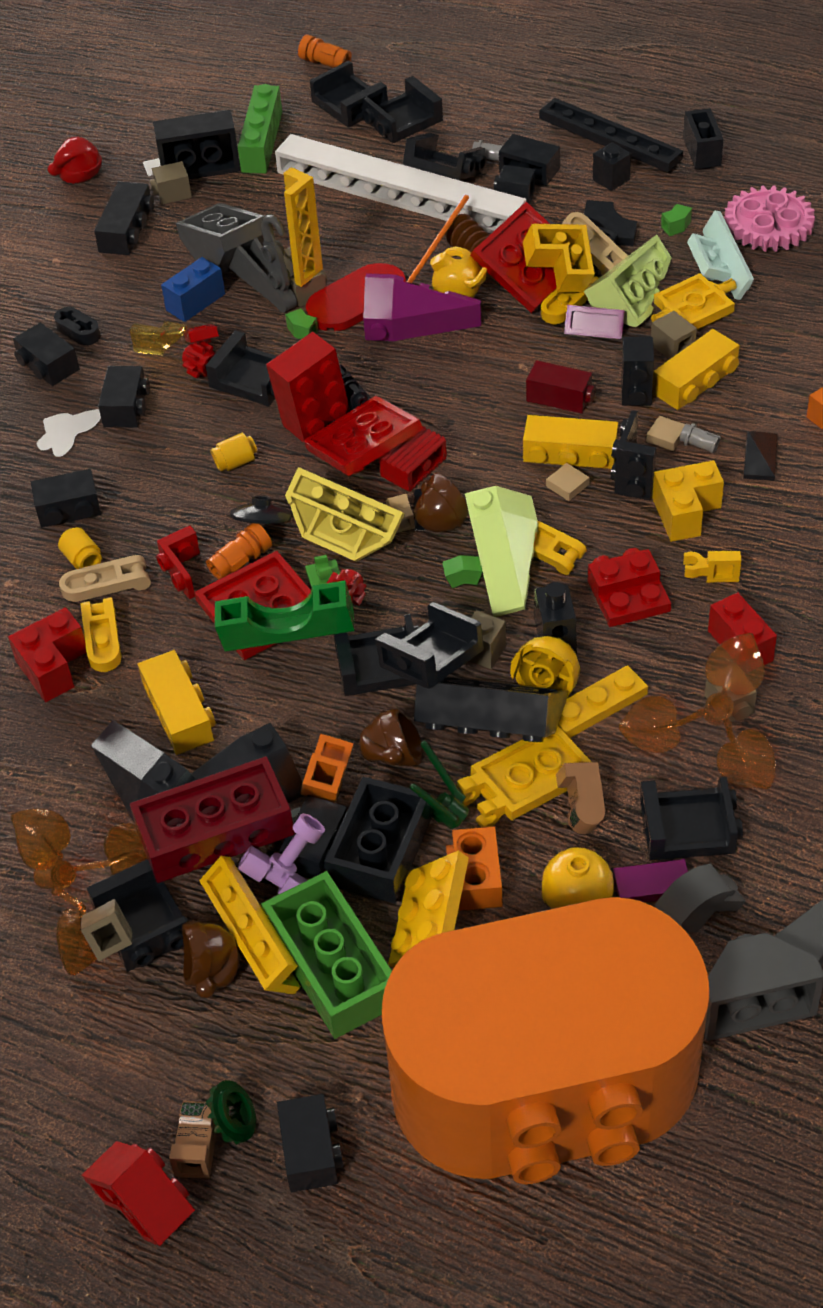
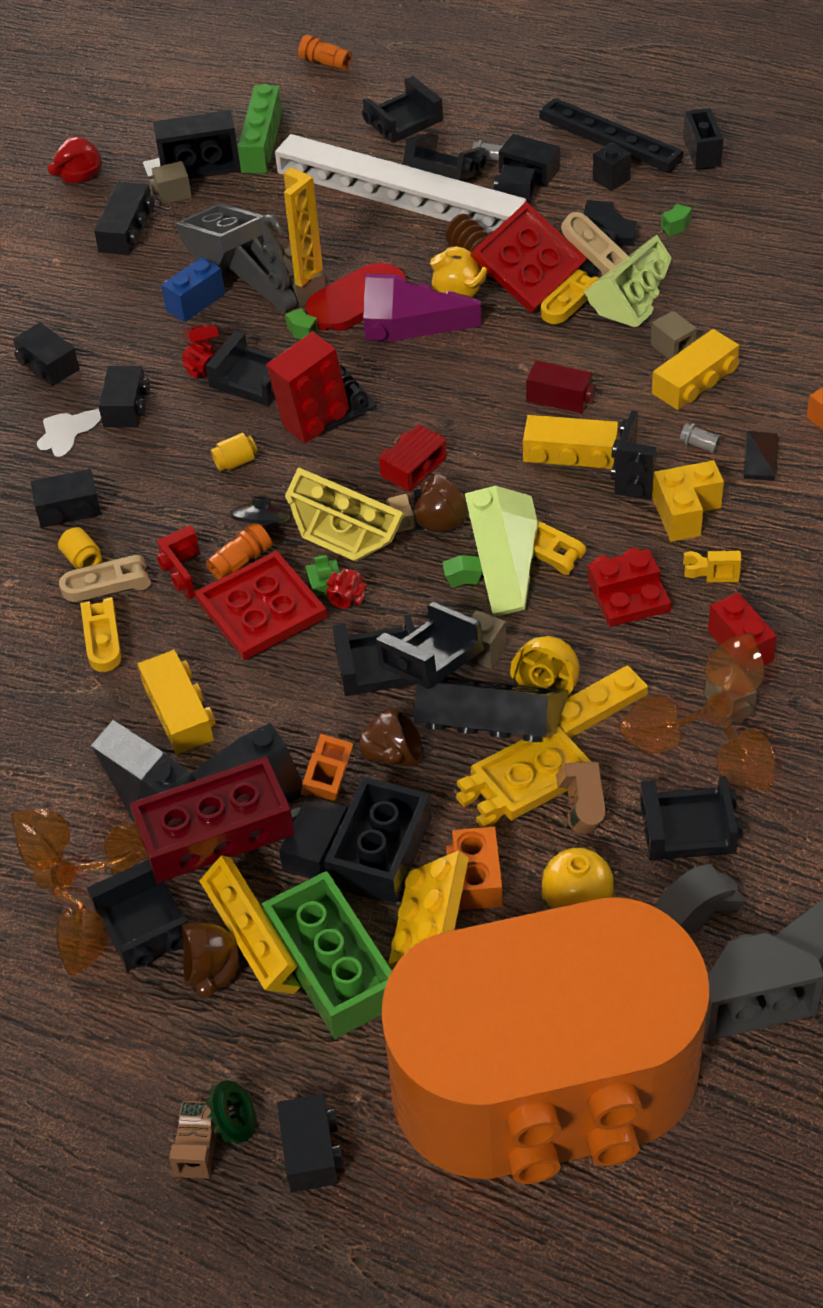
red brick [8,607,87,703] -> none
black beam [54,307,101,346] -> none
dark tan brick [81,899,132,961] -> none
red brick [81,1141,195,1246] -> none
clear yellow slope [129,321,187,354] -> none
green arch [215,580,354,652] -> none
lavender bar [238,813,325,894] -> none
red plate [303,396,423,476] -> none
black panel [310,61,388,128] -> none
orange axle [406,194,469,284] -> none
dark green plant [410,741,469,829] -> none
yellow brick [523,224,595,292] -> none
black torso [534,582,577,655] -> none
tan tile [546,463,590,501] -> none
tile [564,305,625,340] -> none
magenta tile [613,859,688,903] -> none
black brick [621,337,654,406] -> none
tan tile [646,415,685,451] -> none
yellow plate [651,273,737,329] -> none
light aqua bracket [687,210,754,300] -> none
bright pink gear [724,185,815,252] -> none

